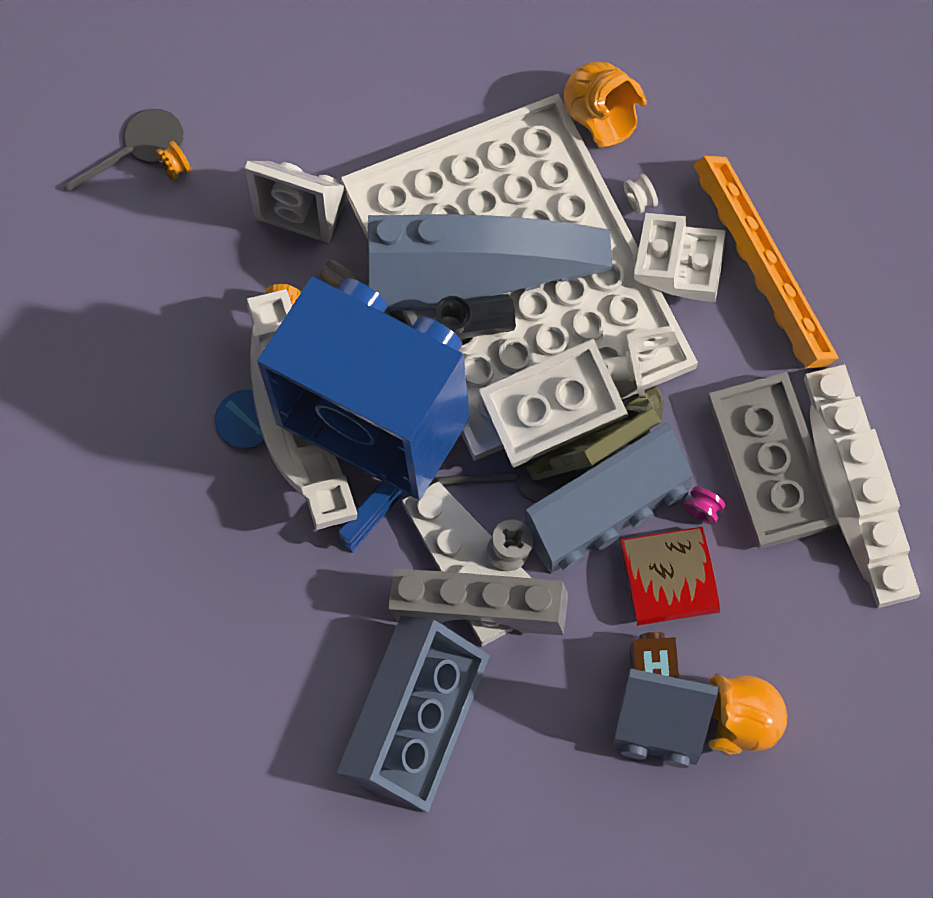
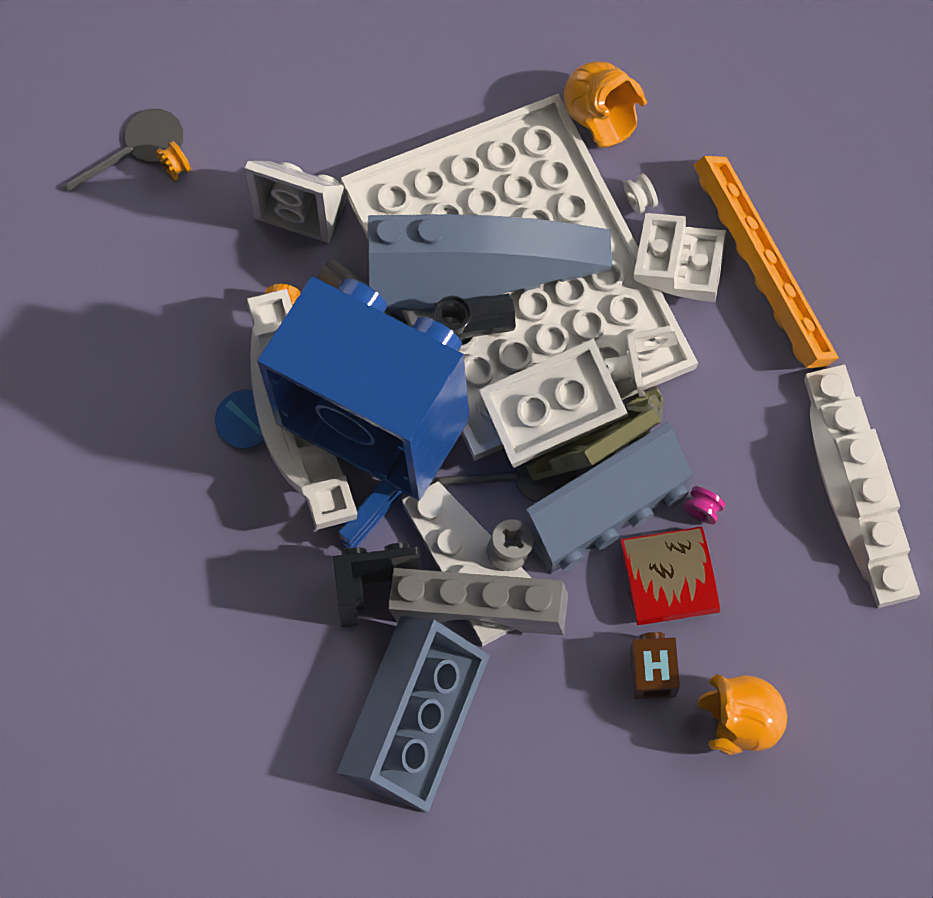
sand blue slope [612,669,719,768] -> none
light grey plate [707,372,839,550] -> none
none -> black bracket [333,543,420,627]

